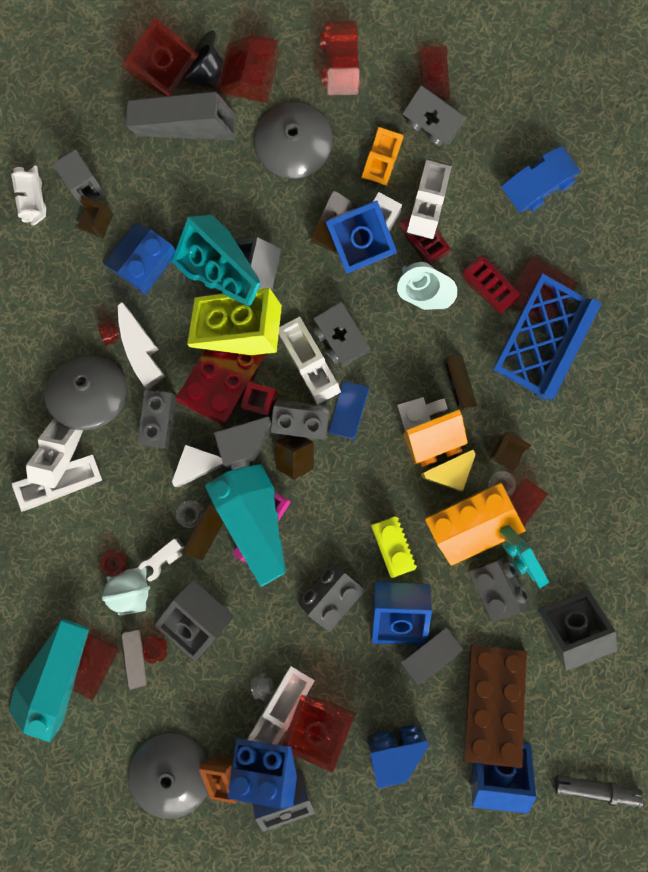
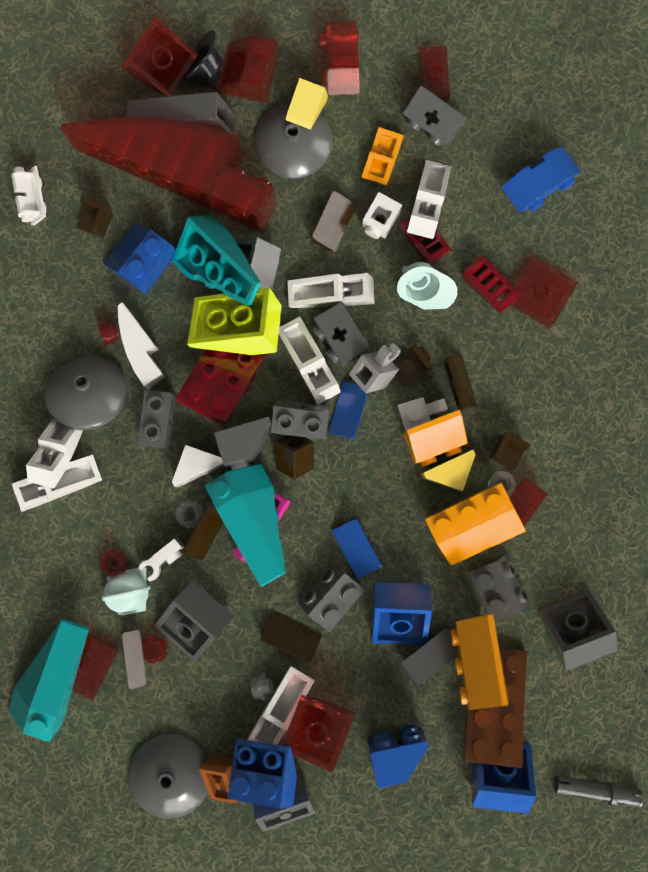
dark grey brick [53,149,106,208] -> none
dark red brick [241,381,279,418] -> none
blue slope [326,200,397,274] -> none
neon yellow brick [371,516,417,578] -> none
blue fence [492,274,602,400] -> none
teal plate [500,525,549,588] -> none
none -> clear red slope [60,116,277,233]
none -> dark brown slope [260,613,322,663]
none -> light yellow slope [286,78,328,129]
none -> white slope [288,273,375,308]
none -> blue slope [332,518,382,579]
none -> light grey brick [349,343,401,393]
none -> dark brown bracket [393,344,432,388]
none -> light orange slope [450,614,508,710]

